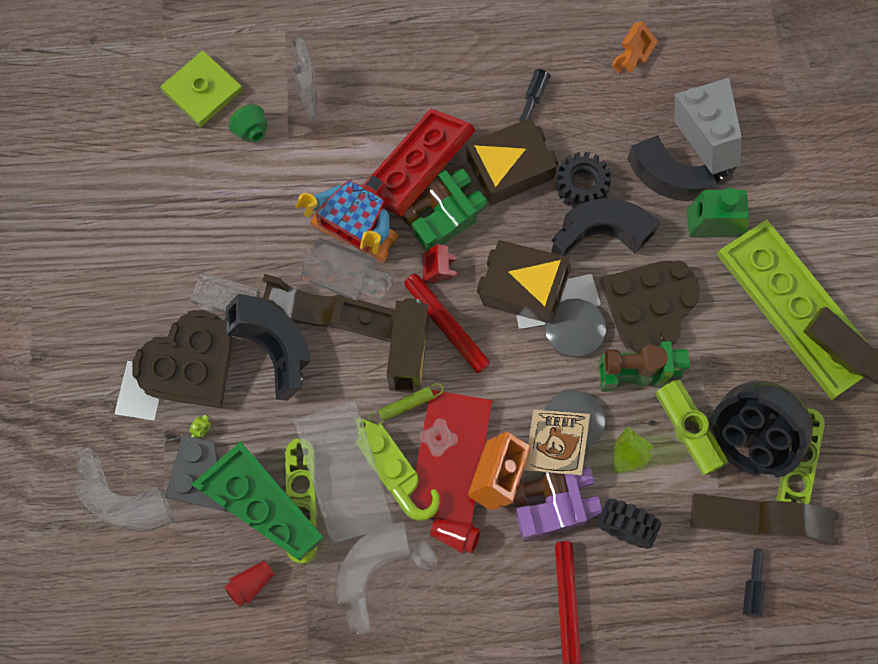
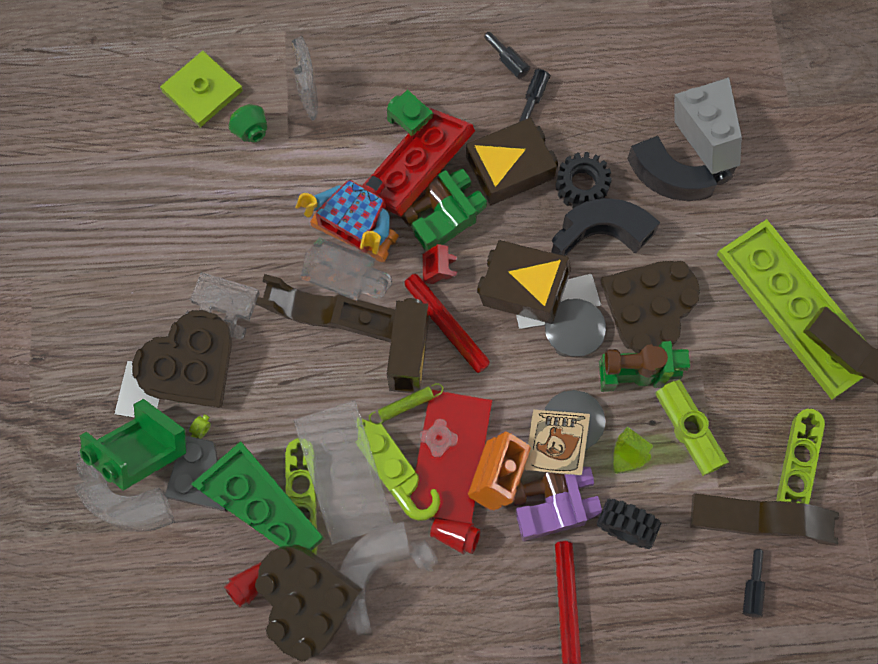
black arch [226,294,311,401] -> none
orange plate [612,22,658,73] -> none
green torso [687,188,749,237] -> none
black cylinder [710,381,813,478] -> none
none -> green panel [80,399,186,491]
none -> dark brown plate [255,545,363,662]
none -> green bracket [387,90,433,136]
none -> black axle [484,32,531,79]

